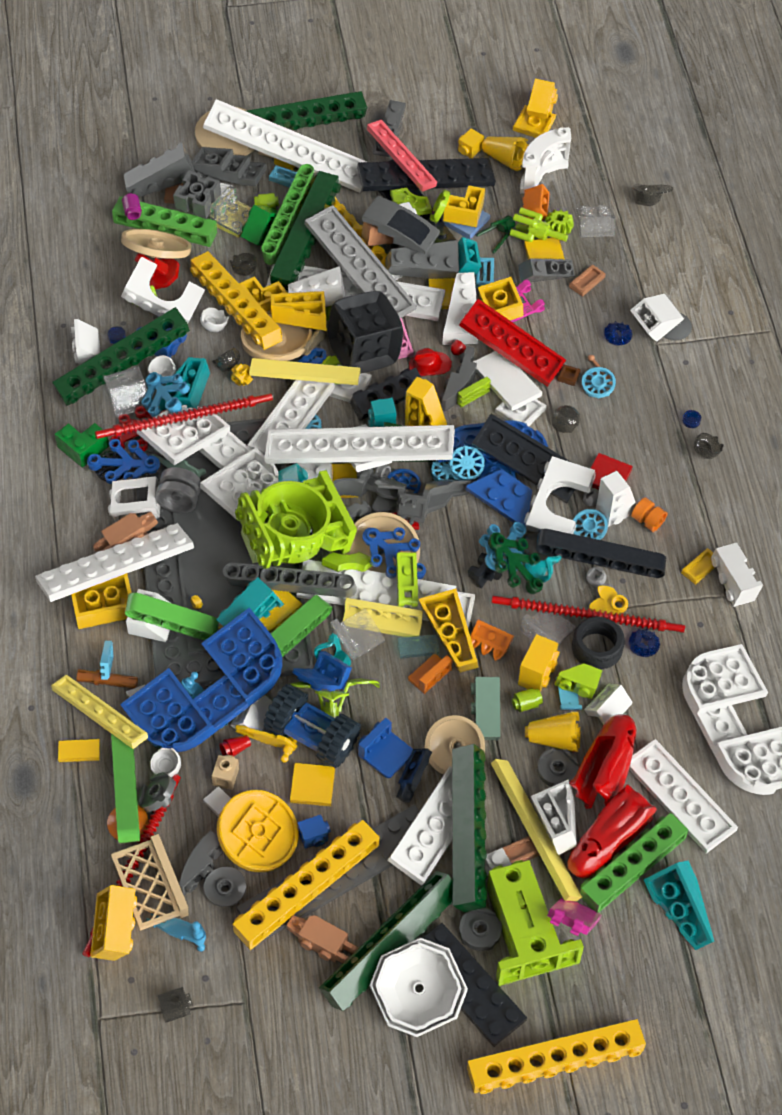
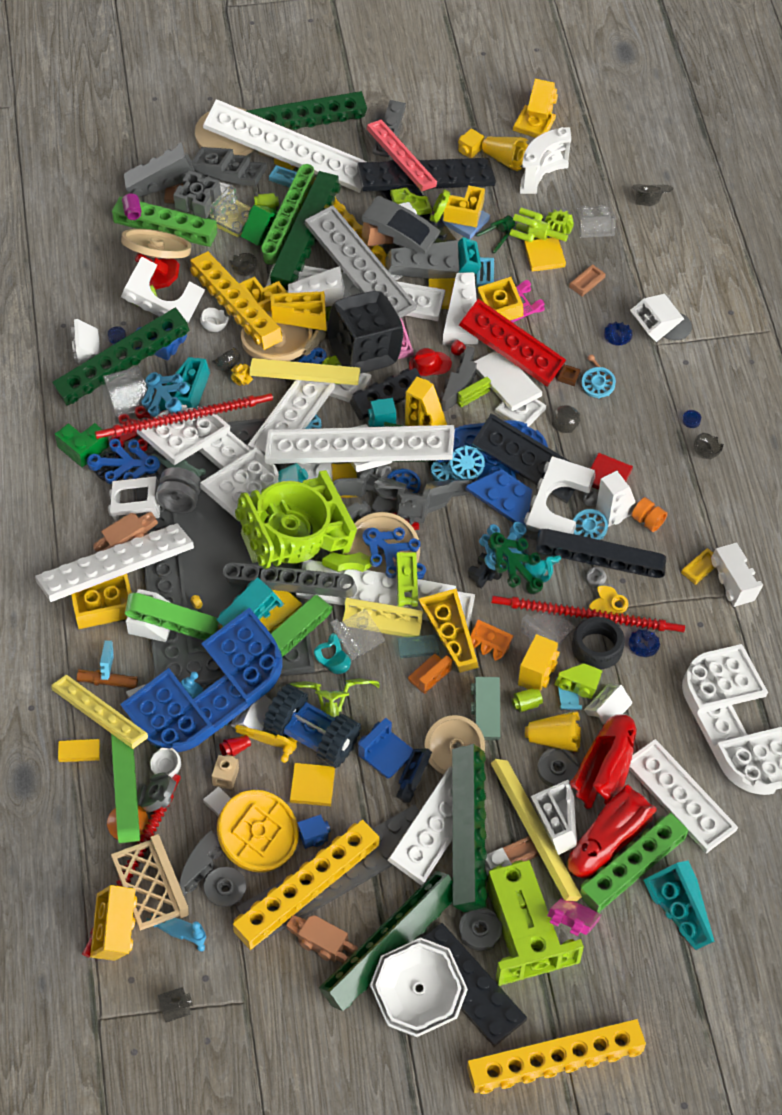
white hair [148,355,177,385] -> none
blue bracket [292,651,352,691] -> none
dark grey slope [518,258,575,282] -> none
orange brick [522,184,550,220] -> none

